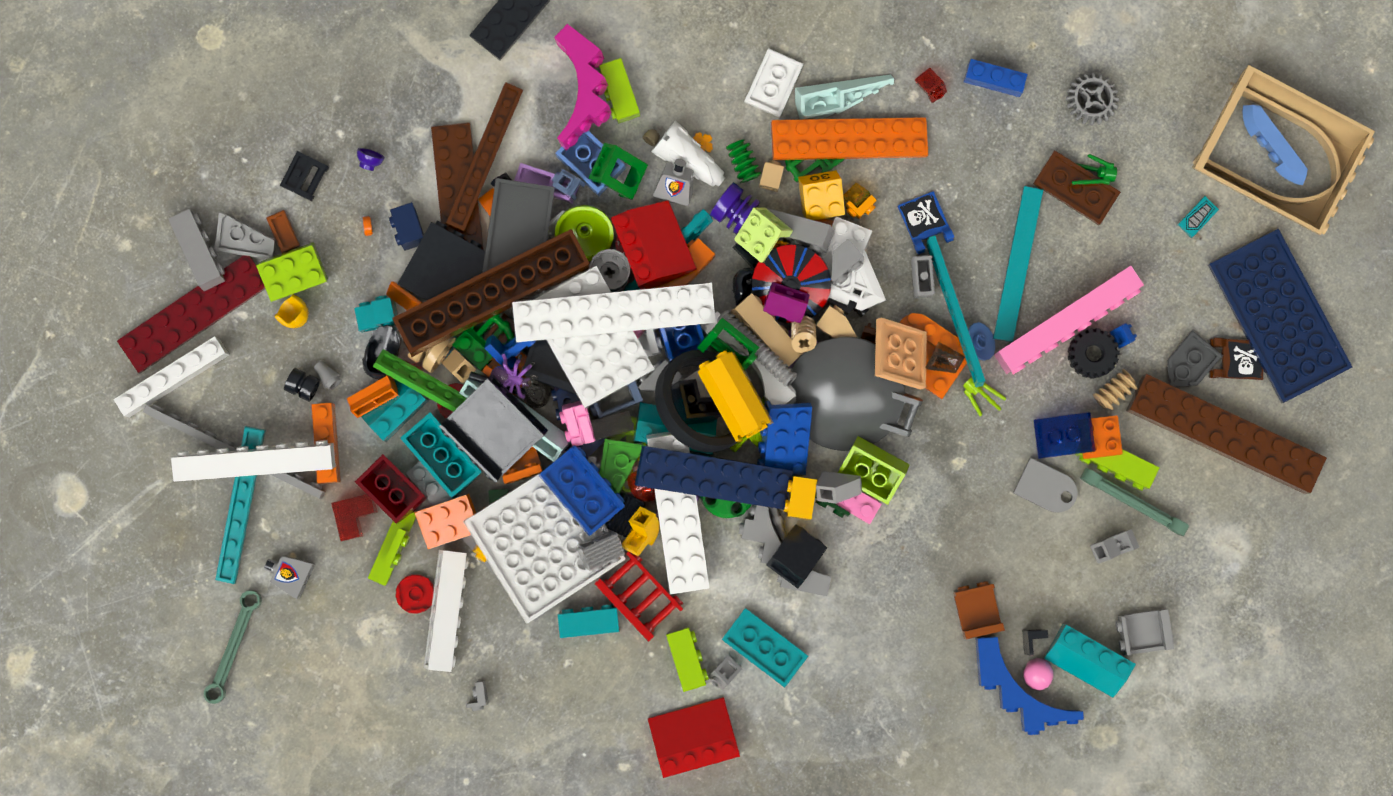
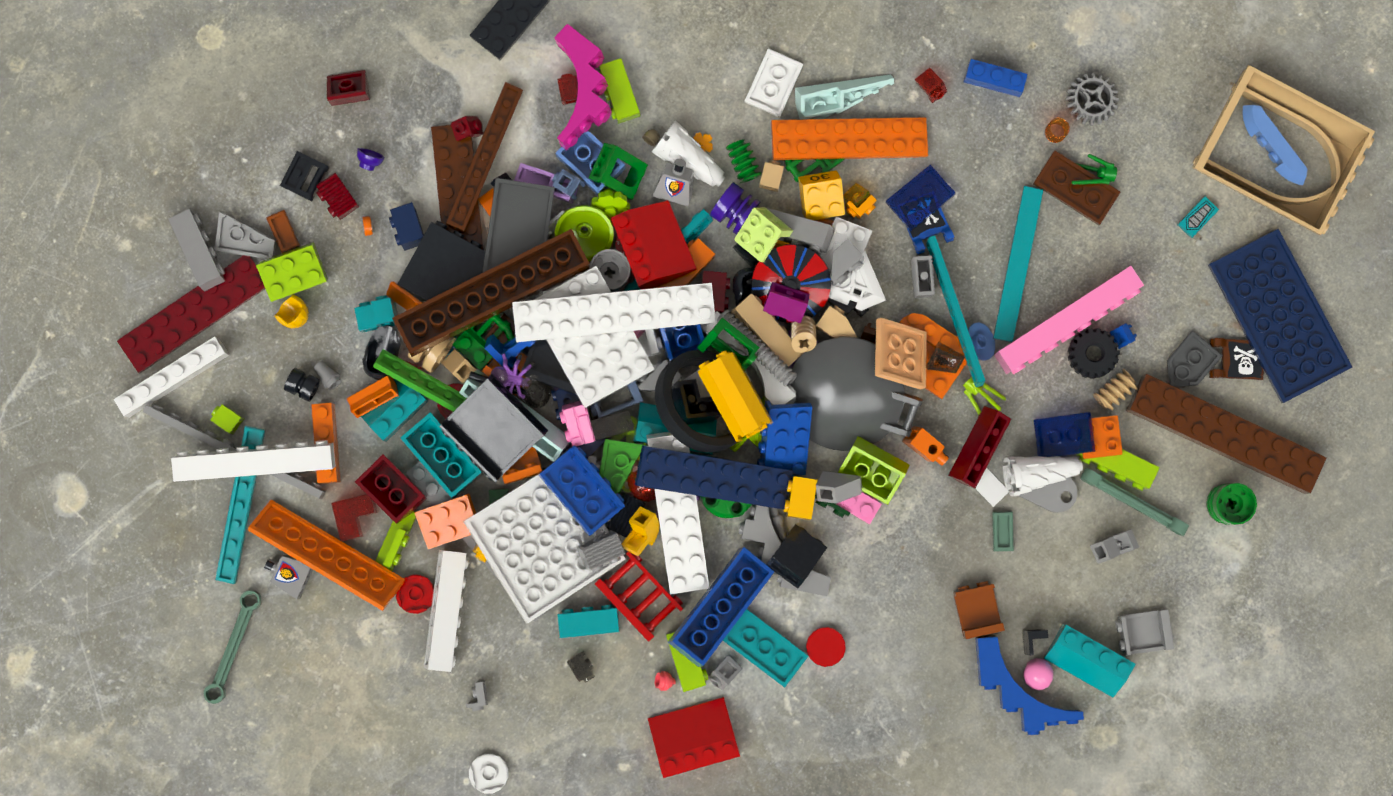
none -> lime brick [211,404,245,435]
none -> orange plate [248,500,405,611]
none -> dark red brick [316,173,359,220]
none -> dark red slope [327,70,370,106]
none -> dark red bracket [451,116,484,141]
none -> white tile [469,754,509,794]
none -> clear red brick [557,74,578,105]
none -> clear smoke brick [567,651,595,683]
none -> lime plant [590,188,630,225]
none -> coral plate [655,671,676,691]
none -> blue brick [668,547,774,667]
none -> dark red brick [702,271,730,313]
none -> red tile [806,627,846,667]
none -> clear blue tile [885,165,956,231]
none -> orange torso [902,426,949,466]
none -> dark red brick [948,406,1011,489]
none -> white sticker [976,468,1010,507]
none -> sand green tile [992,512,1014,551]
none -> white cone [1003,456,1083,496]
none -> clear orange piece [1045,117,1070,143]
none -> green wheel [1206,483,1257,525]

